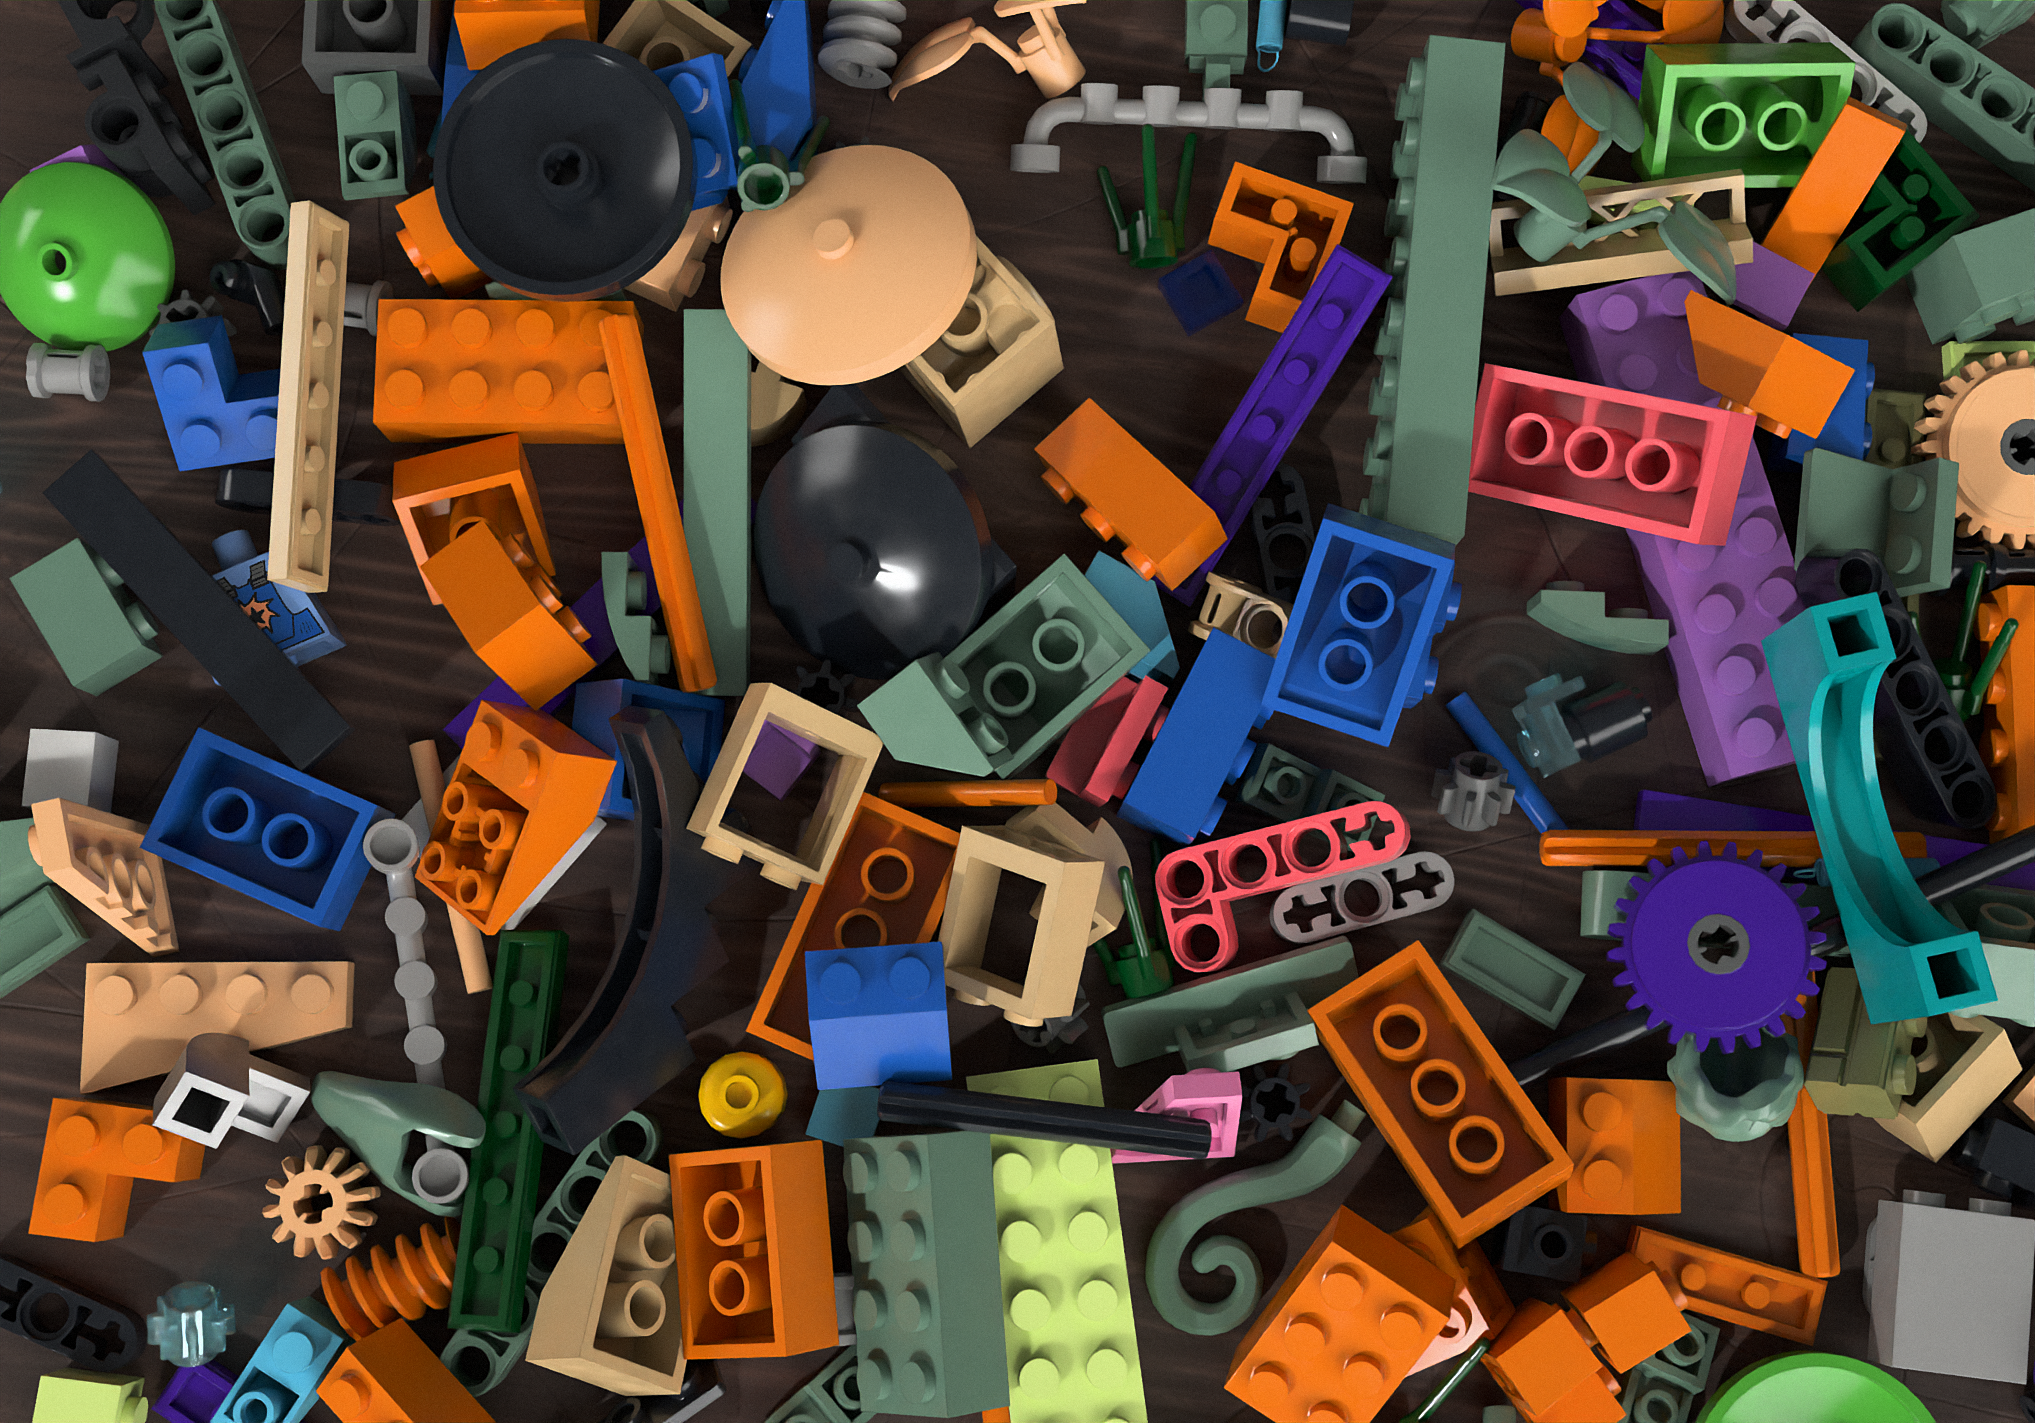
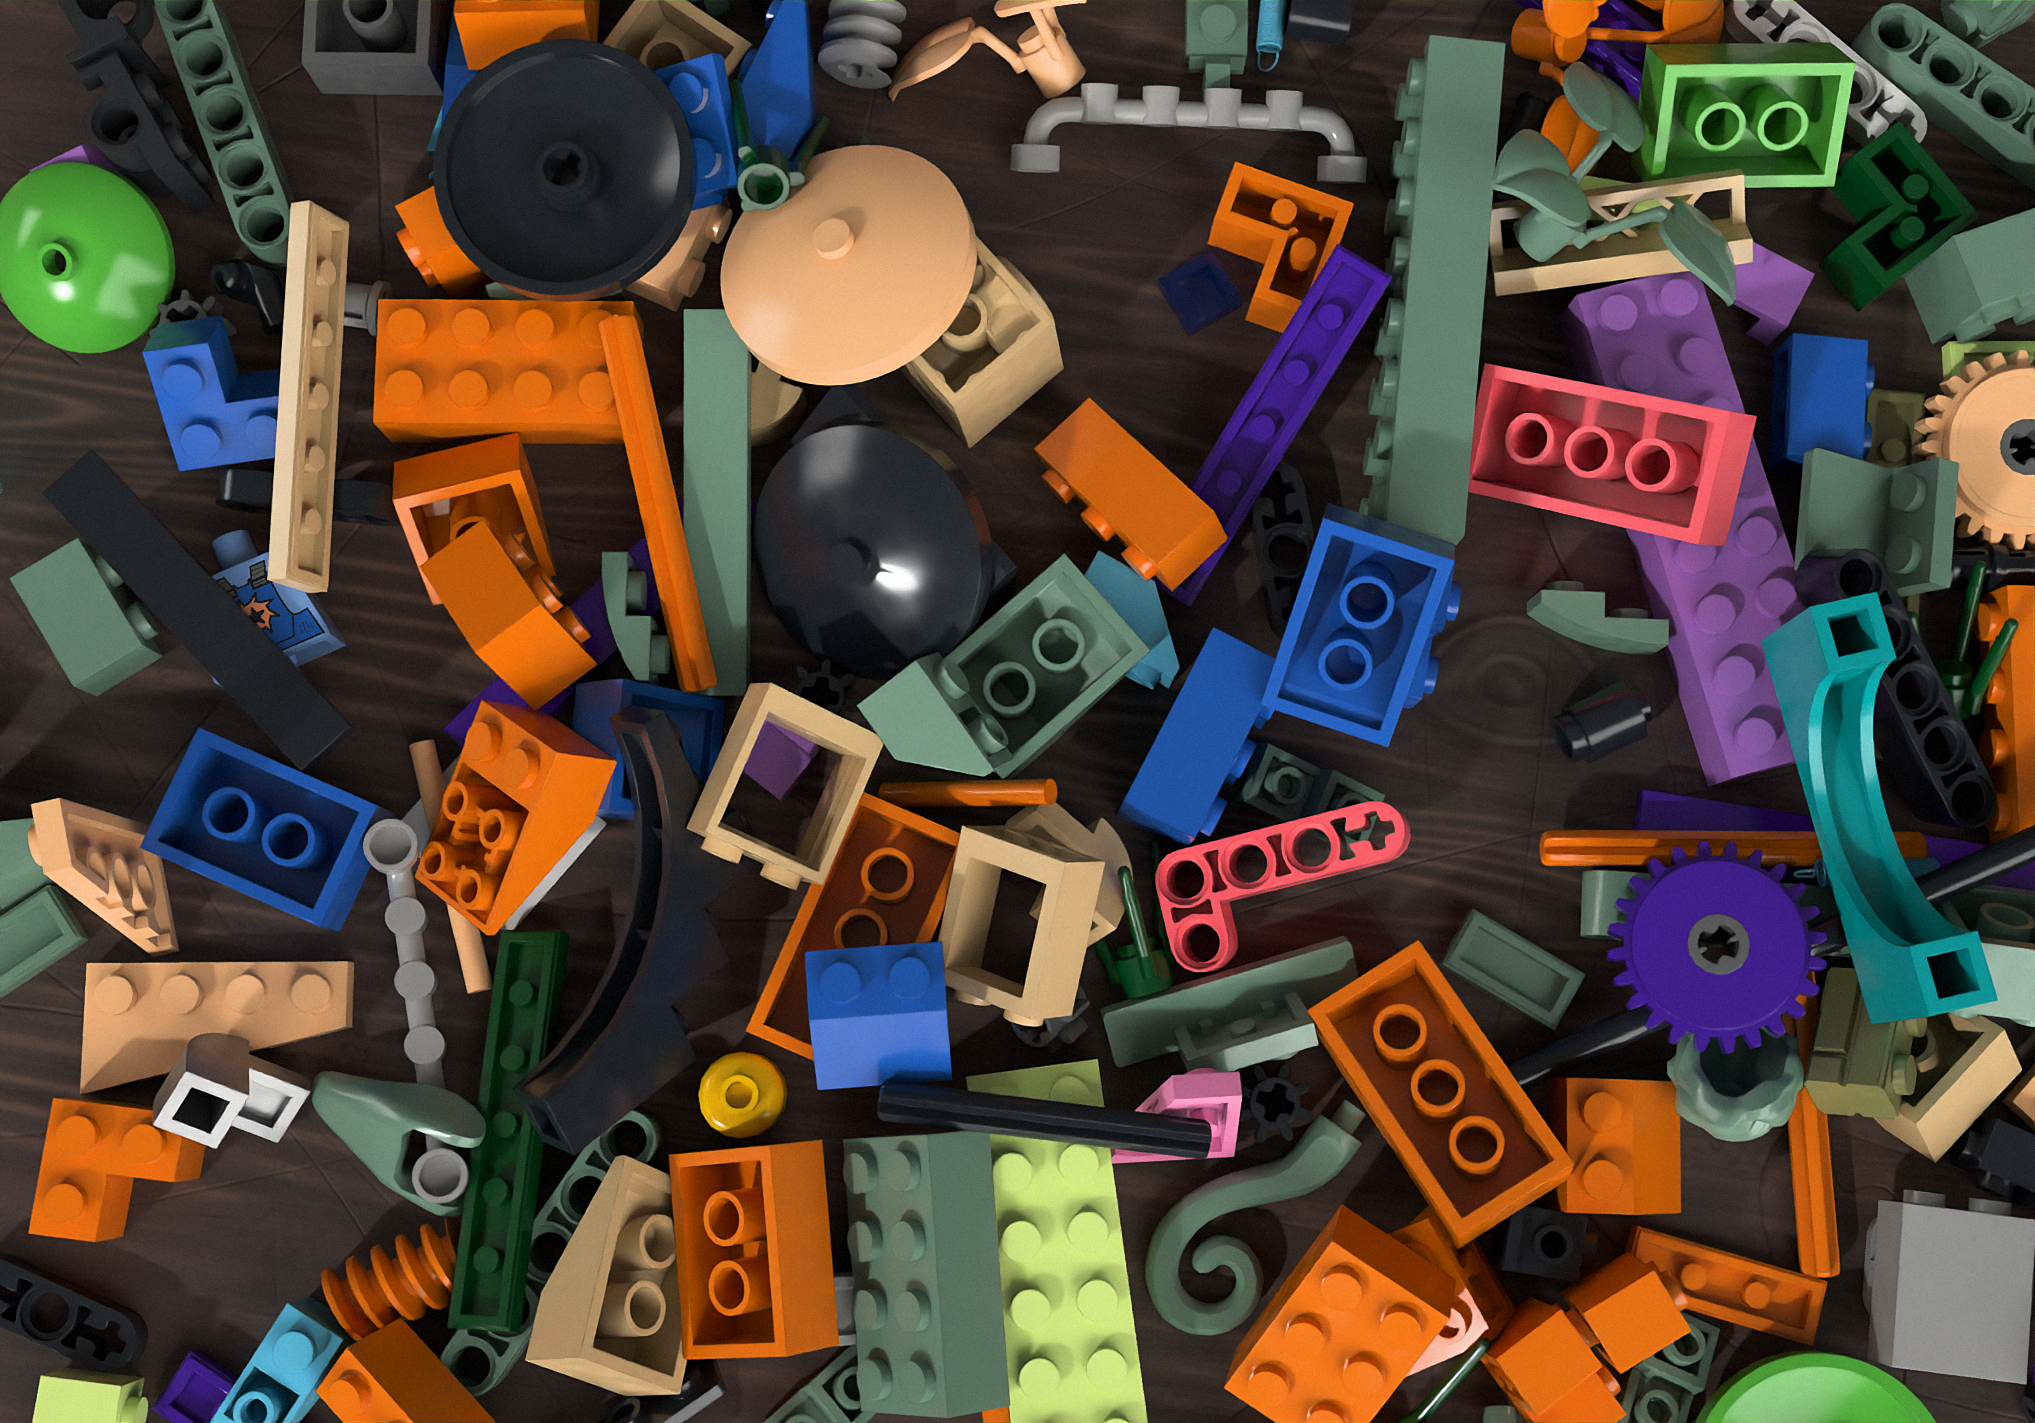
white brick [22,729,119,813] -> none
light grey bush [26,343,110,402] -> none
clear light blue gear [147,1281,236,1367] -> none
light nougat gear [262,1145,381,1260] -> none
sand green slope [334,70,418,200] -> none
medium azure tile [805,1086,880,1147] -> none
coral bracket [1045,676,1170,808] -> none
dark green plant [1097,123,1197,269] -> none
tan piece [1187,571,1294,659] -> none
light grey beam [1270,851,1454,945] -> none
dark grey gear [1431,751,1516,831] -> none
blue bar [1445,691,1570,834] -> none
clear light blue bracket [1512,673,1587,778] -> none
orange slope [1684,290,1855,439] -> none
orange tile [1759,96,1907,289] -> none

